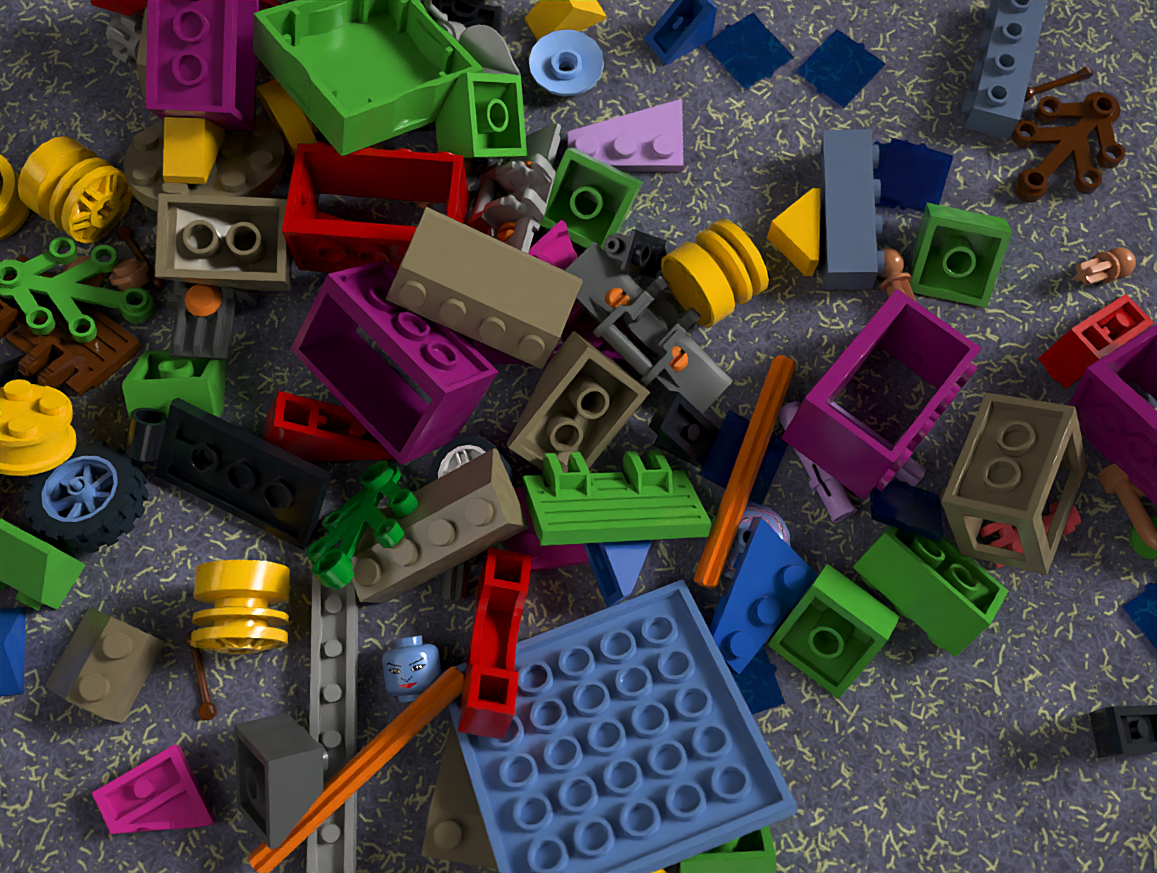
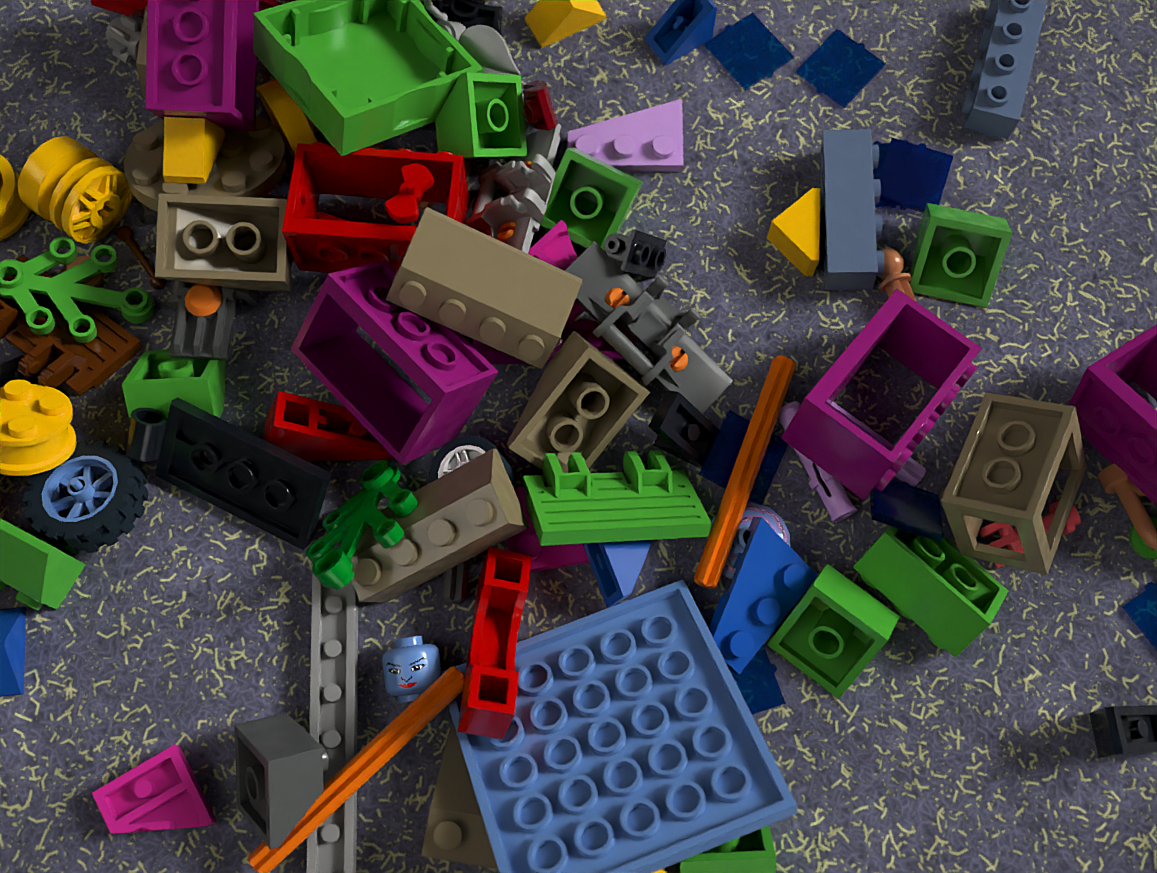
dark tan slope [44,607,166,723] -> none
nougat plate [109,258,150,292] -> none
reddish brown hinge [184,631,217,720] -> none
yellow wheel [190,560,290,655] -> none
light blue dish [529,29,604,97] -> none
yellow wheel [661,218,769,328] -> none
reddish brown plant [1011,92,1125,203] -> none
reddish brown hinge [1024,66,1093,101] -> none
red slope [1038,294,1154,389] -> none
nougat axle [1074,247,1136,286] -> none
none -> red piece [385,163,434,224]
none -> dark red slope [523,80,558,130]

